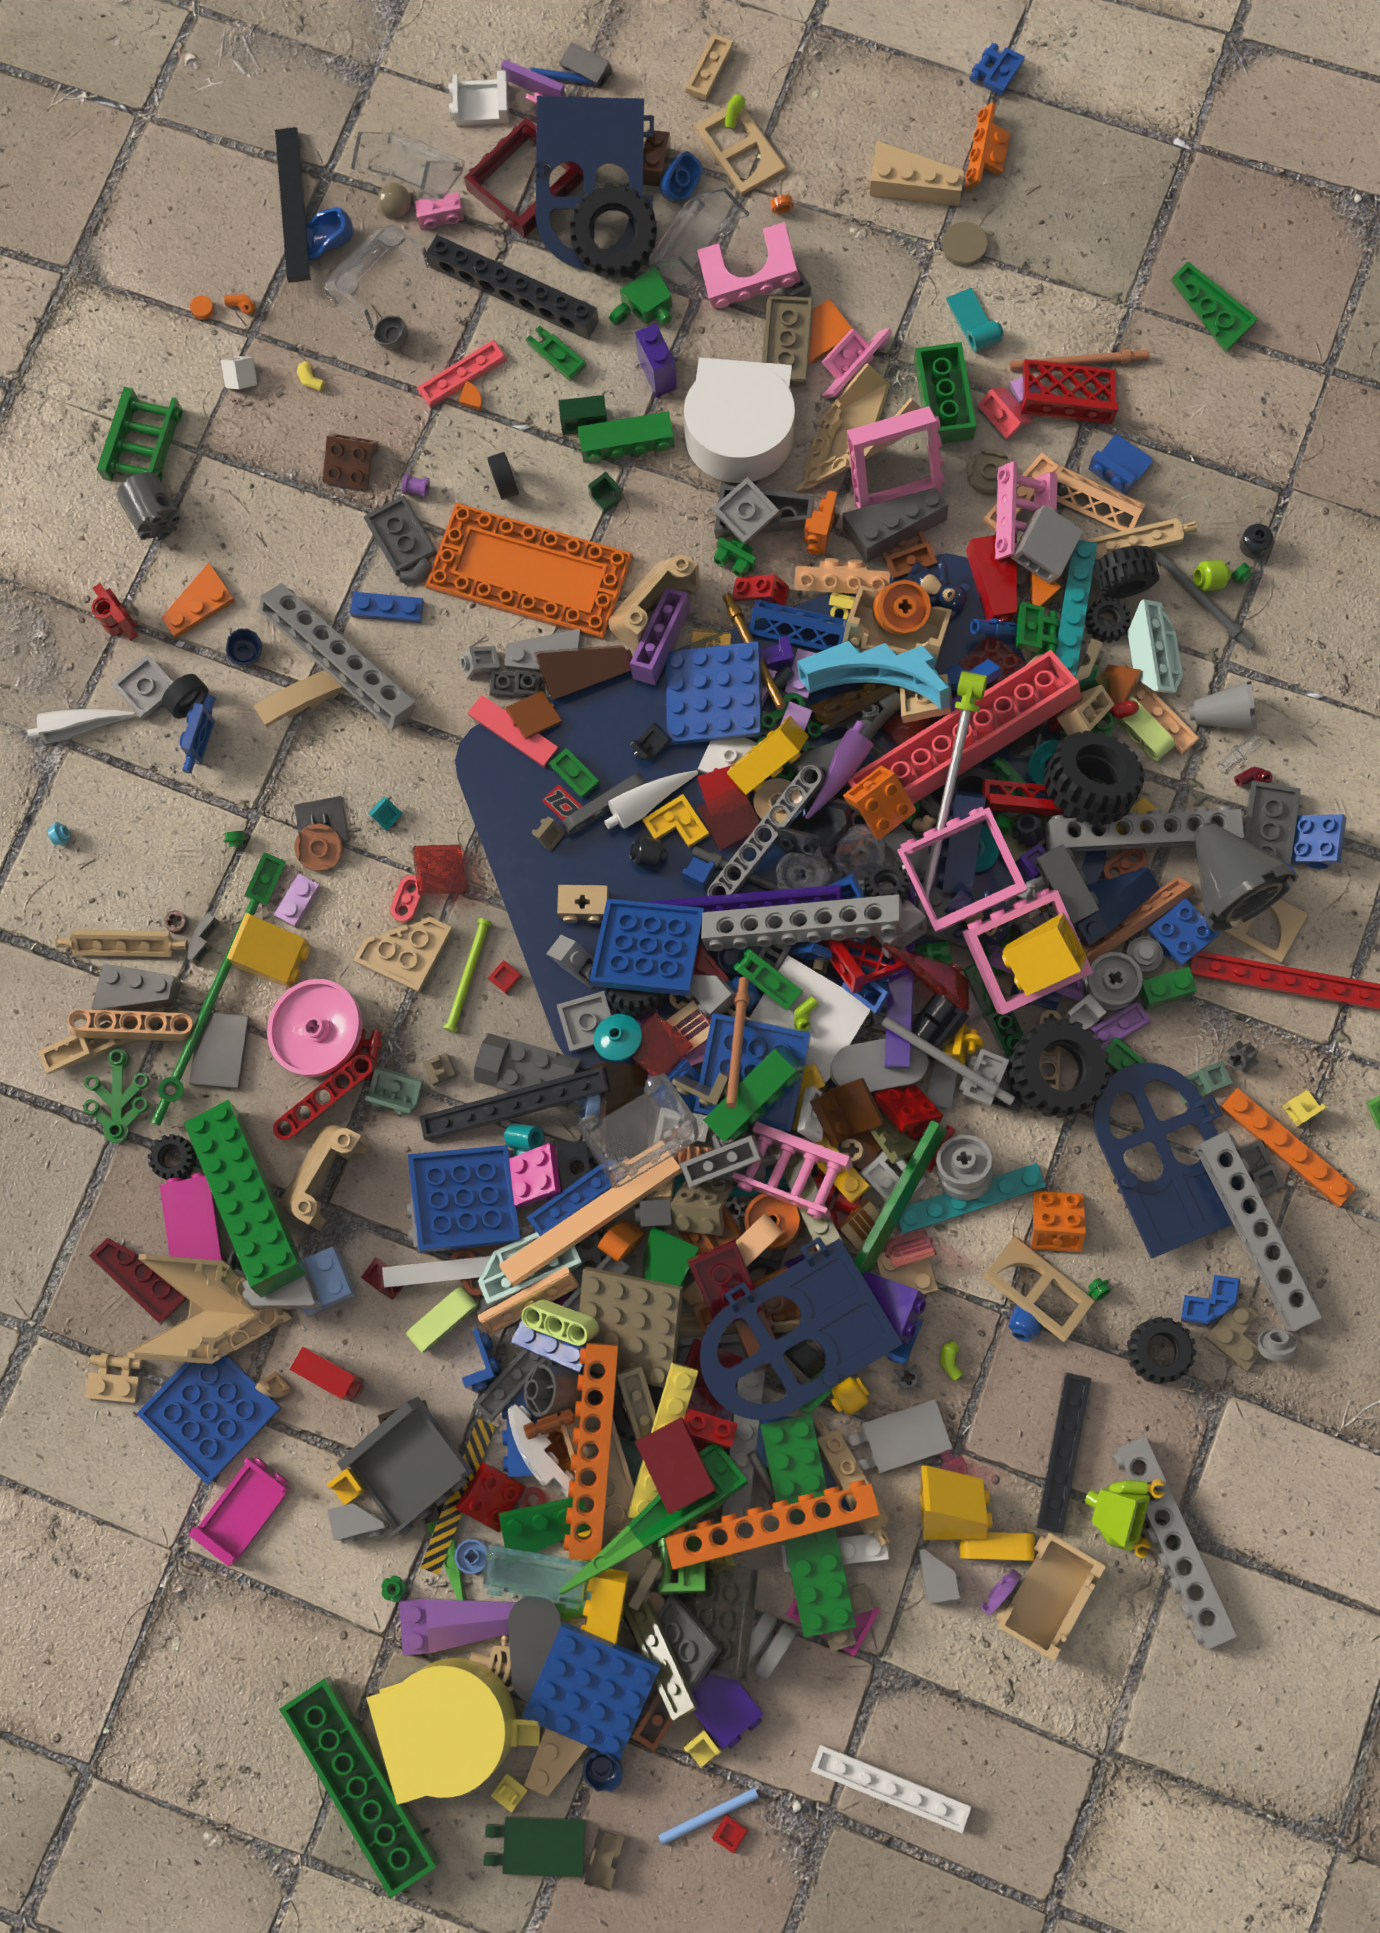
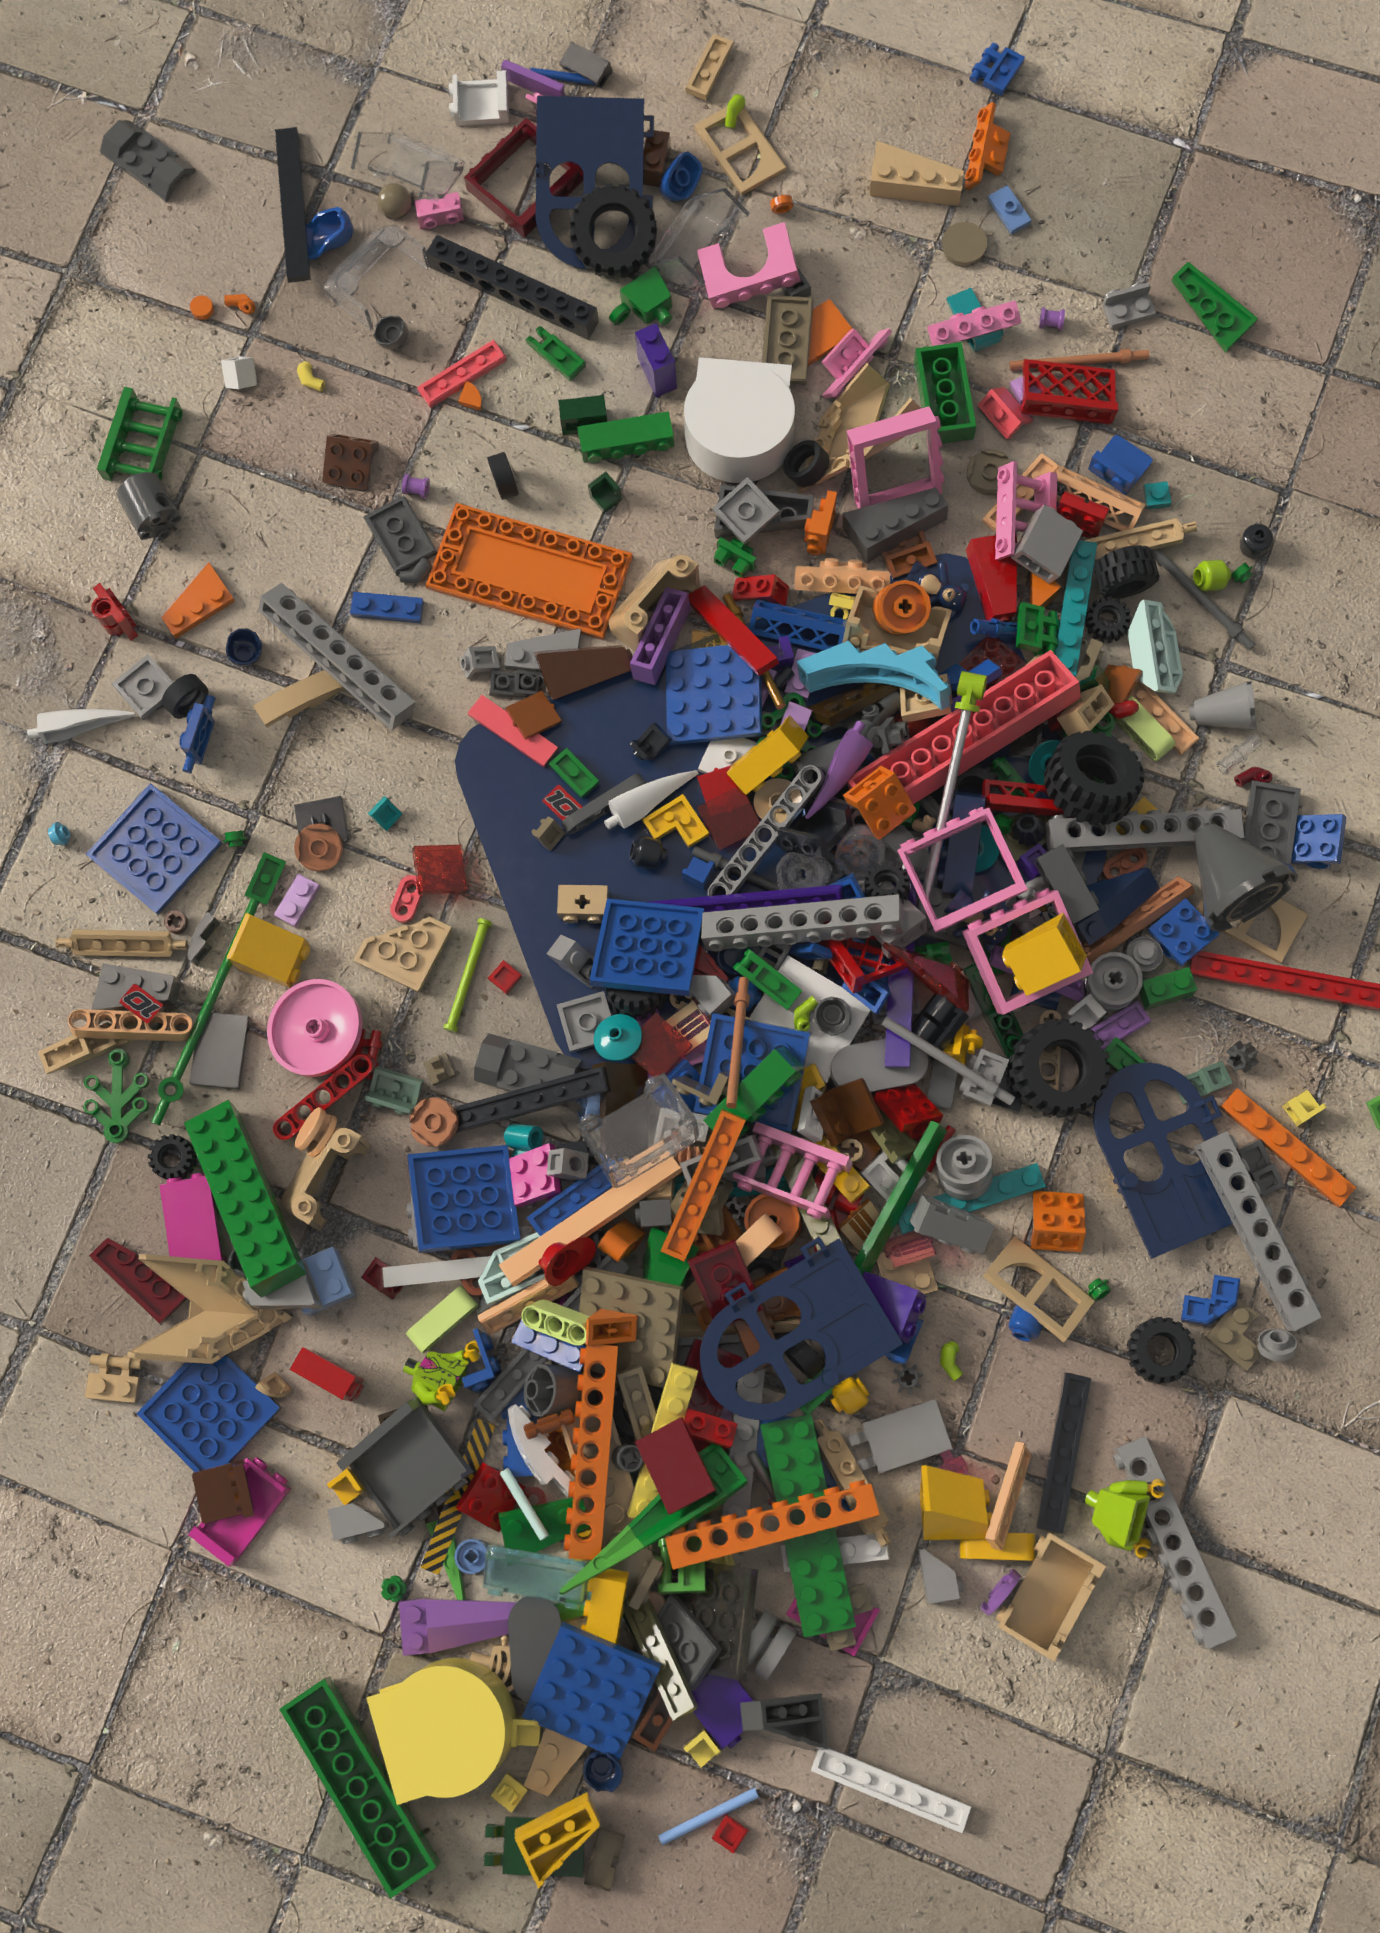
none -> plate [86,783,223,915]
none -> dark grey piece [100,120,196,202]
none -> sticker [119,984,163,1024]
none -> reddish brown bracket [192,1460,254,1524]
none -> light nougat head [295,1107,337,1157]
none -> lime torso [403,1341,480,1412]
none -> nougat tile [410,1097,459,1147]
none -> light aqua bar [500,1468,549,1541]
none -> yellow wedge [515,1792,600,1889]
none -> red piece [538,1237,596,1286]
none -> light grey brick [547,1148,588,1181]
none -> orange slope [586,1309,637,1346]
none -> dark grey wheel [611,1444,643,1472]
none -> orange plate [661,1109,746,1261]
none -> red tile [688,585,779,676]
none -> dark grey wedge [740,1693,828,1750]
none -> black tyre [783,440,830,487]
none -> dark grey hair [814,996,853,1036]
none -> dark grey hips [867,717,910,754]
none -> light grey wedge [909,1193,995,1254]
none -> bright pink bracket [927,301,1021,346]
none -> light nougat tile [985,1442,1032,1550]
none -> medium blue plate [988,185,1031,235]
none -> medium lavender bush [1039,307,1065,331]
none -> red plate [1057,491,1110,538]
none -> light grey bracket [1102,282,1156,330]
none -> teal plate [1143,481,1172,510]

